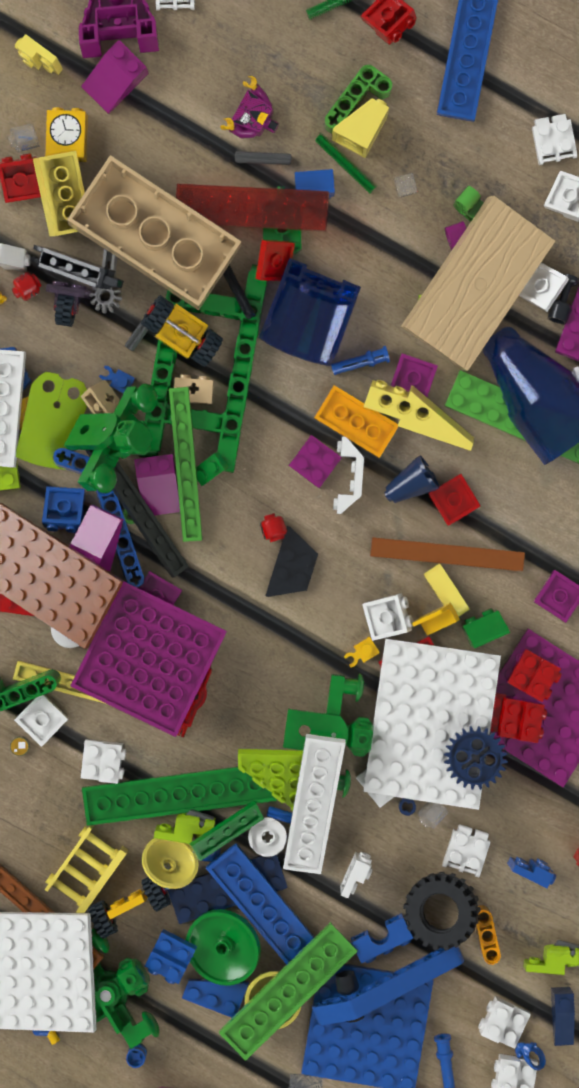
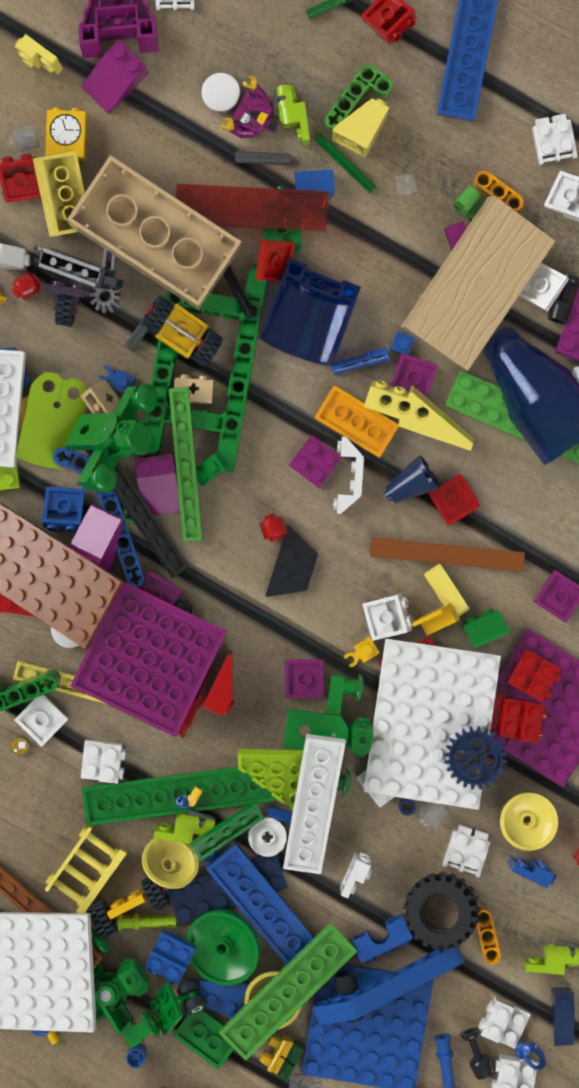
none -> lime pin [118,913,176,930]
none -> green plate [150,980,207,1036]
none -> green plate [172,1009,234,1070]
none -> black plate [174,599,192,614]
none -> arm [176,786,203,808]
none -> white tile [202,73,240,114]
none -> red slope [202,651,235,716]
none -> yellow hips [259,1034,304,1082]
none -> lime plate [274,84,310,146]
none -> magenta plate [285,659,324,699]
none -> blue plate [390,331,415,355]
none -> black piece [460,1027,494,1080]
none -> light orange beam [473,171,523,213]
none -> light yellow dish [500,792,558,851]

